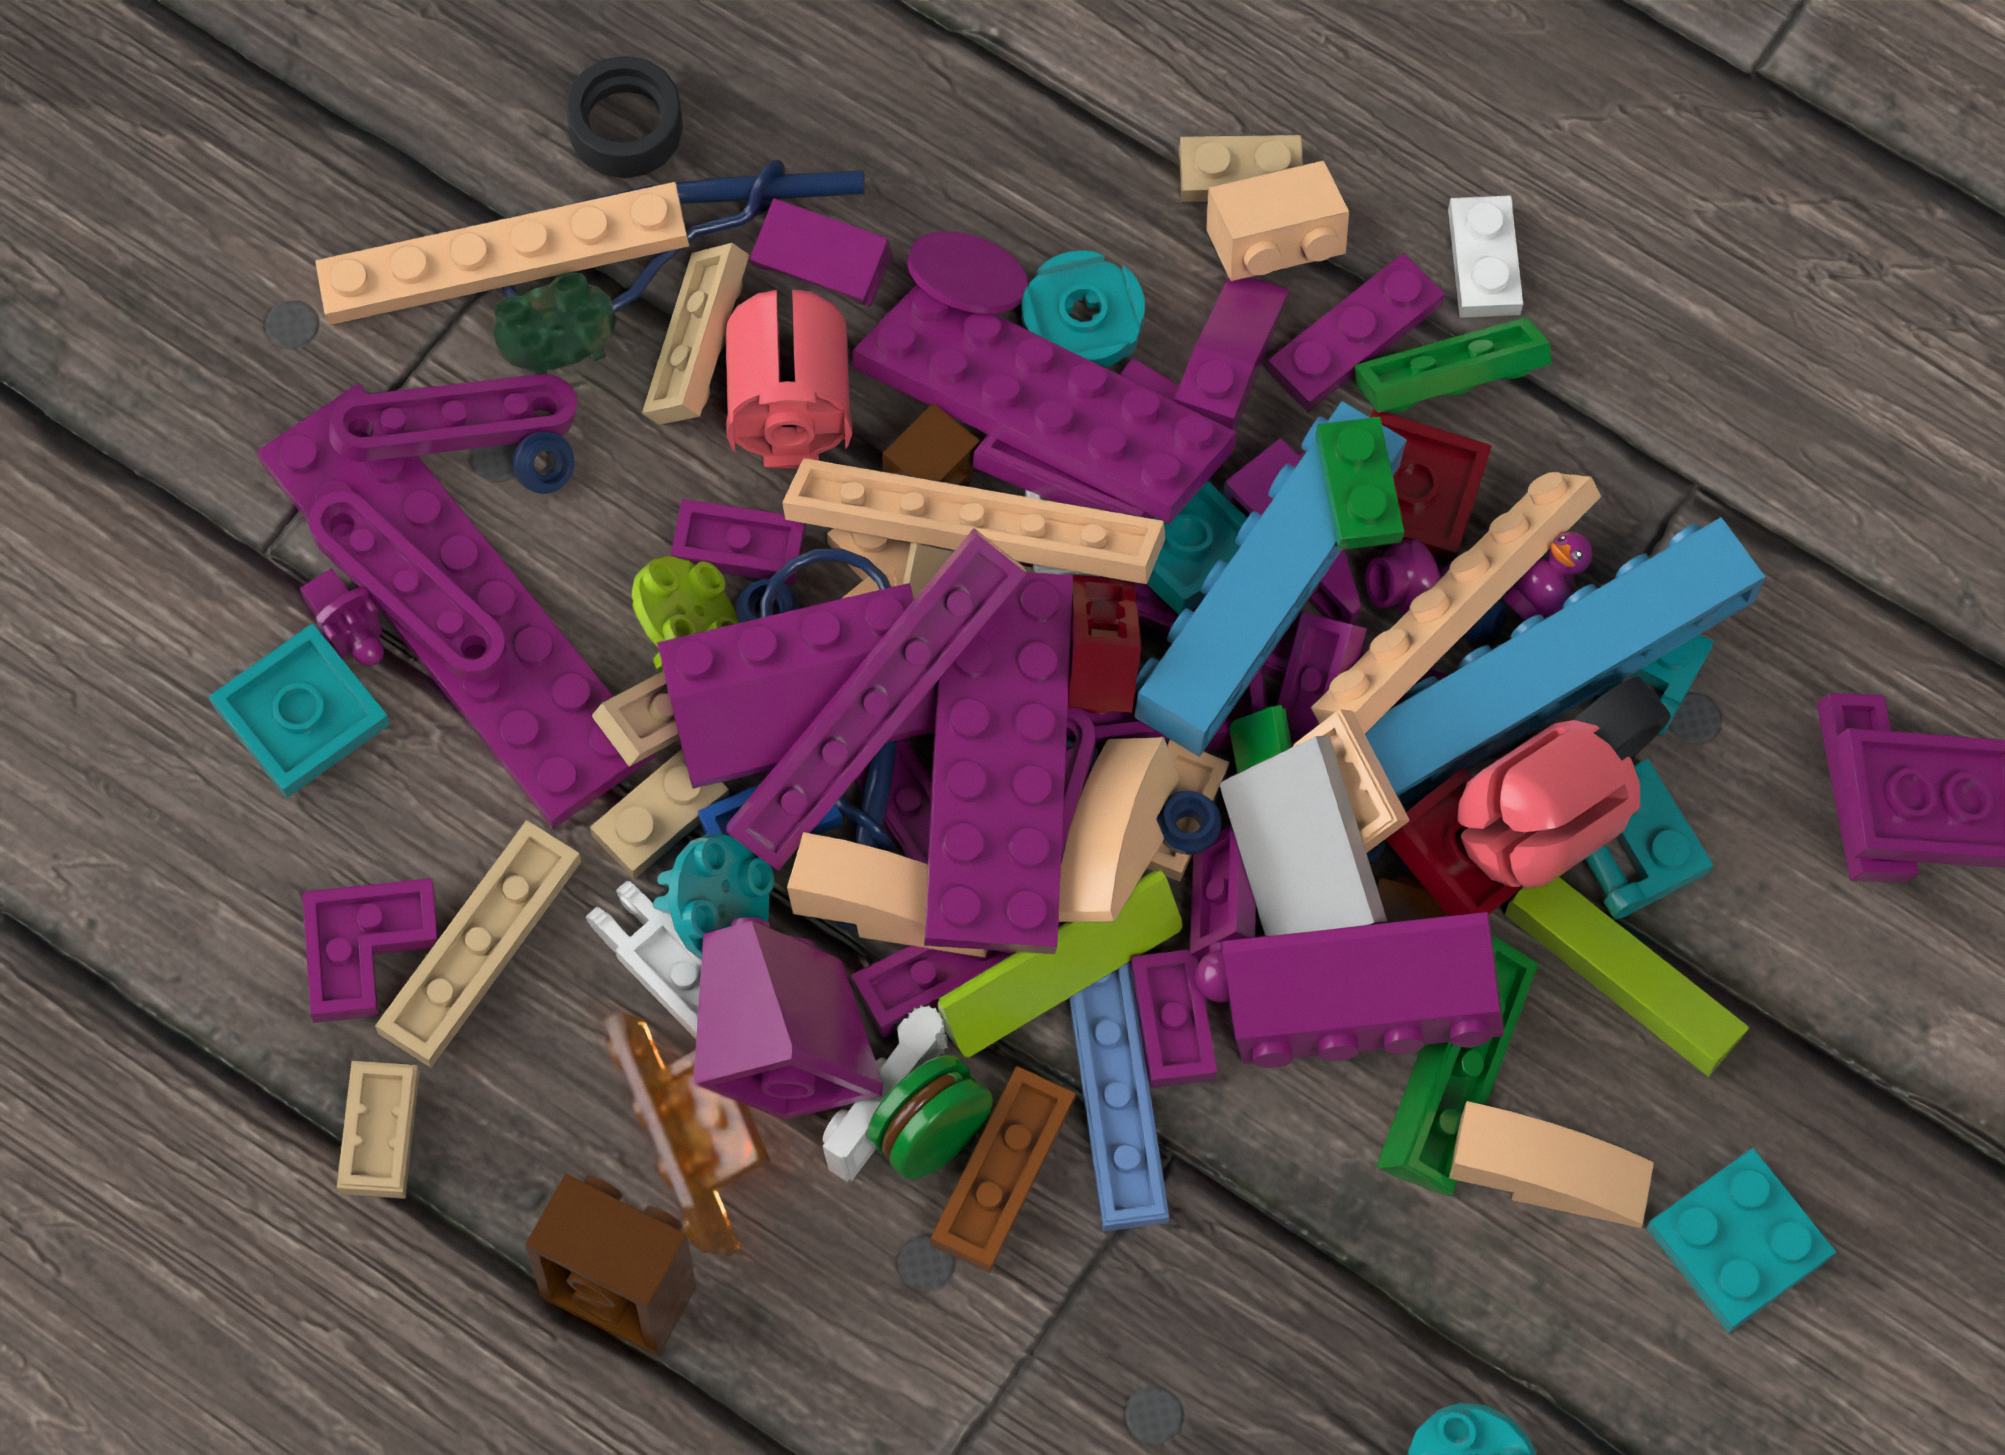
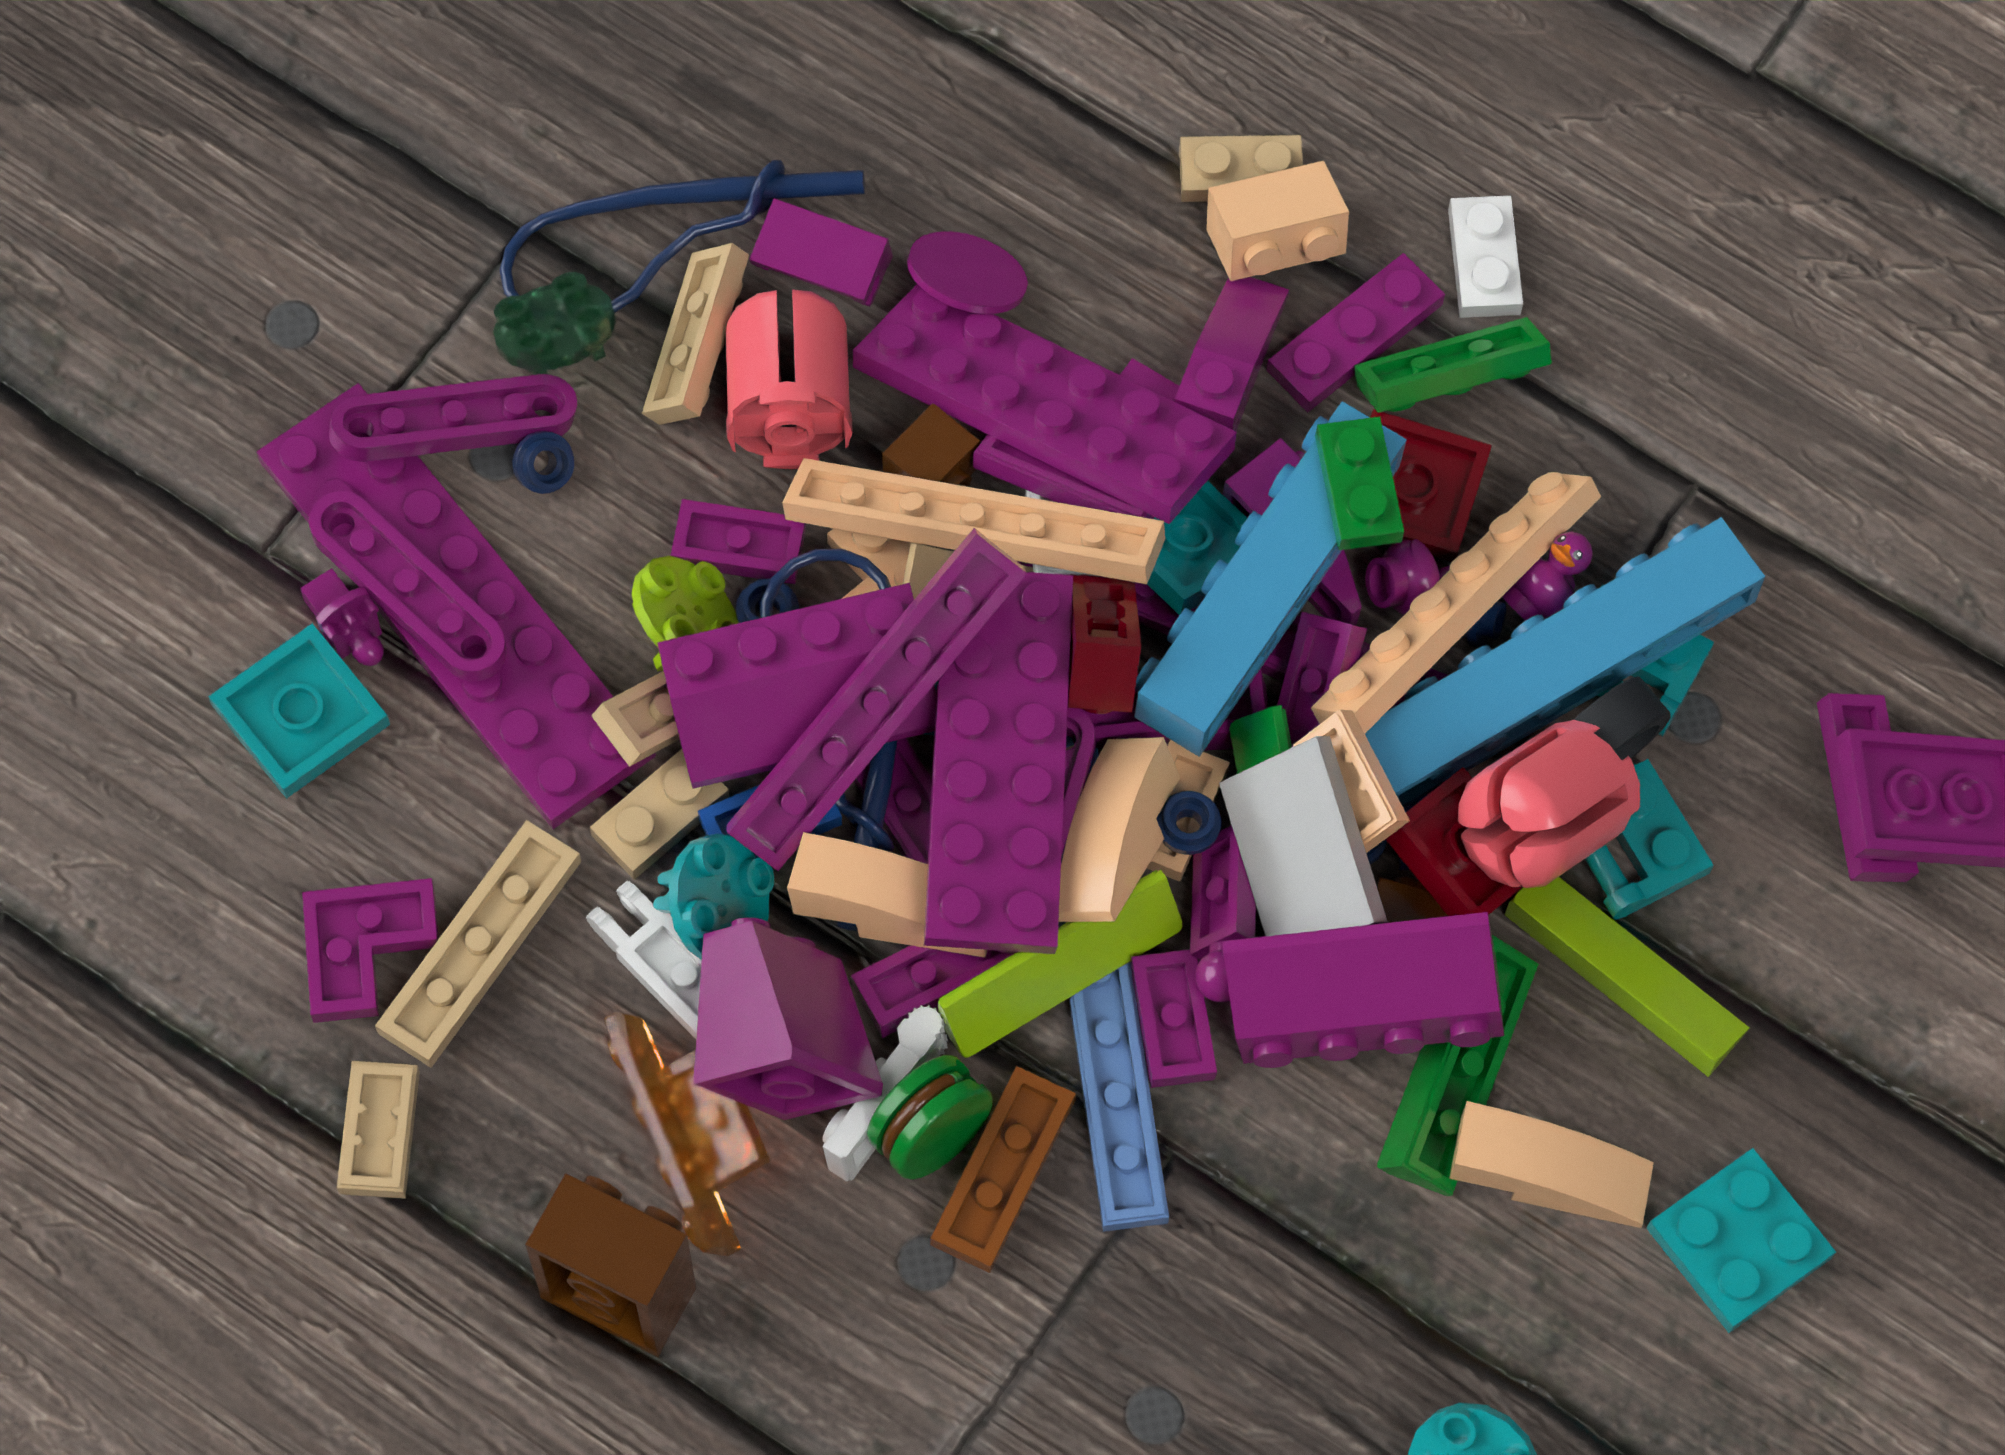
light nougat plate [315,182,689,325] -> none
black tyre [565,56,683,178] -> none
teal plate [1021,250,1145,368] -> none

